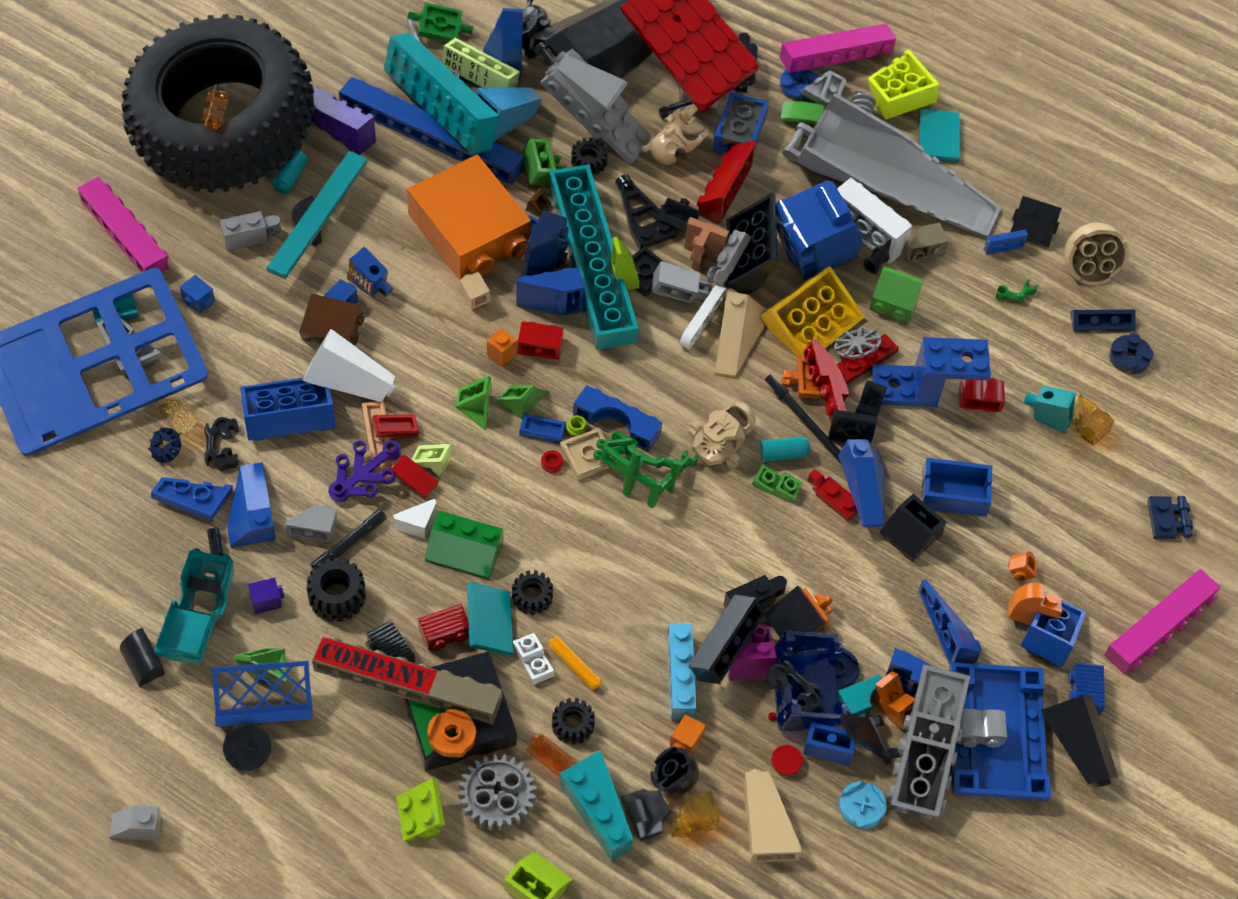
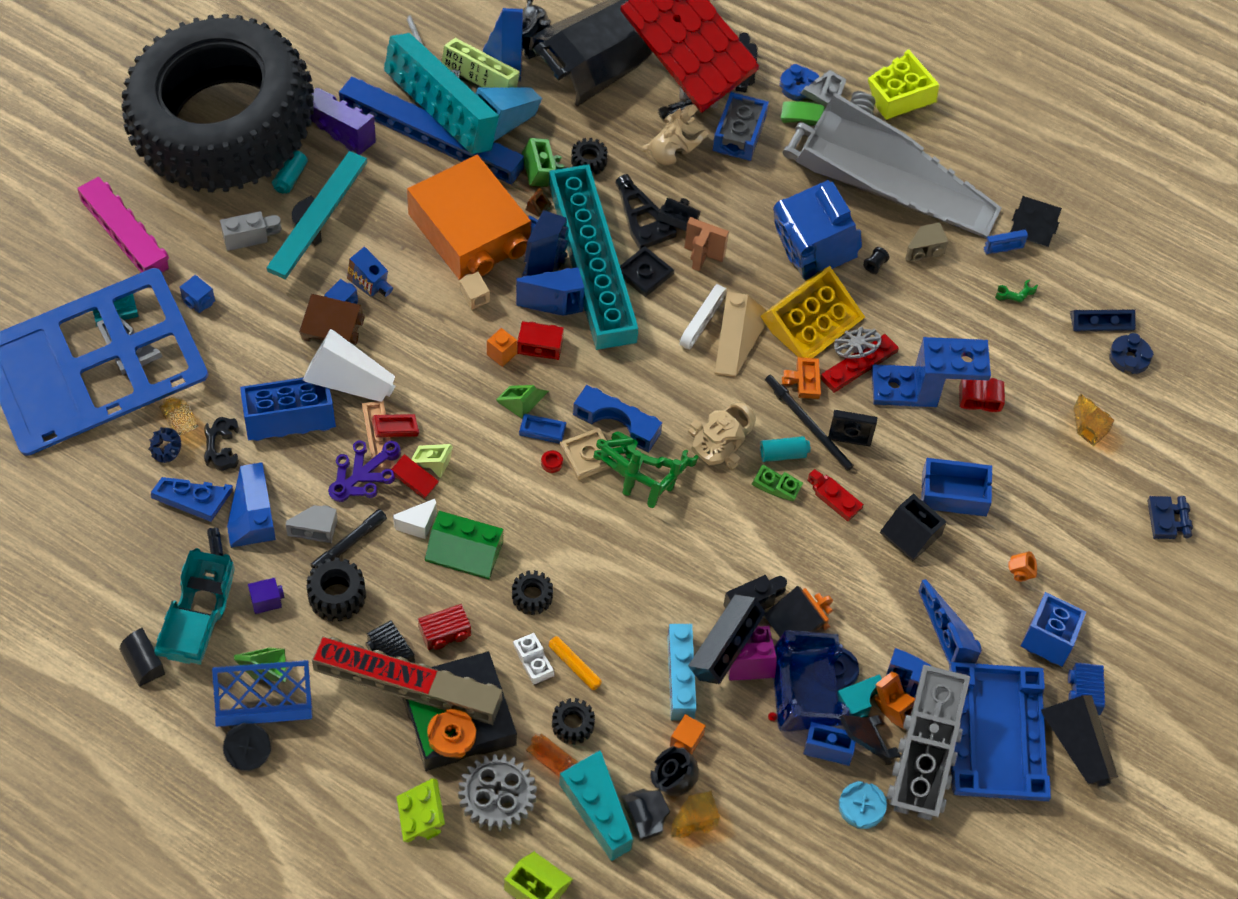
light grey slope [109,805,162,841] -> none
clear orange hinge [201,84,229,130] -> none
green plate [407,2,474,43] -> none
bright green slope [455,376,492,430] -> none
teal tile [467,582,514,656] -> none
light grey wedge [540,49,652,165] -> none
lime plate [566,415,588,436] -> none
lime slope [611,237,639,290] -> none
light grey brick [652,261,712,304] -> none
red slope [696,140,756,224] -> none
light grey hinge [706,230,752,286] -> none
black slope [726,192,778,295] -> none
tan slope [743,769,802,863] -> none
black helmet [764,660,821,717] -> none
red piece [771,745,803,776] -> none
dark pink brick [779,23,896,73] -> none
red slope [803,339,849,424] -> none
white brick [837,178,912,264] -> none
blue wedge [838,439,885,527] -> none
black brick [855,380,887,417] -> none
bright green slope [869,266,923,323] -> none
teal tile [919,109,960,163] -> none
light grey brick [959,709,1007,748] -> none
orange brick [1008,583,1062,625] -> none
teal torso [1024,386,1076,433] -> none
tan cylinder [1064,222,1129,286] -> none
dark pink brick [1104,568,1220,674] -> none

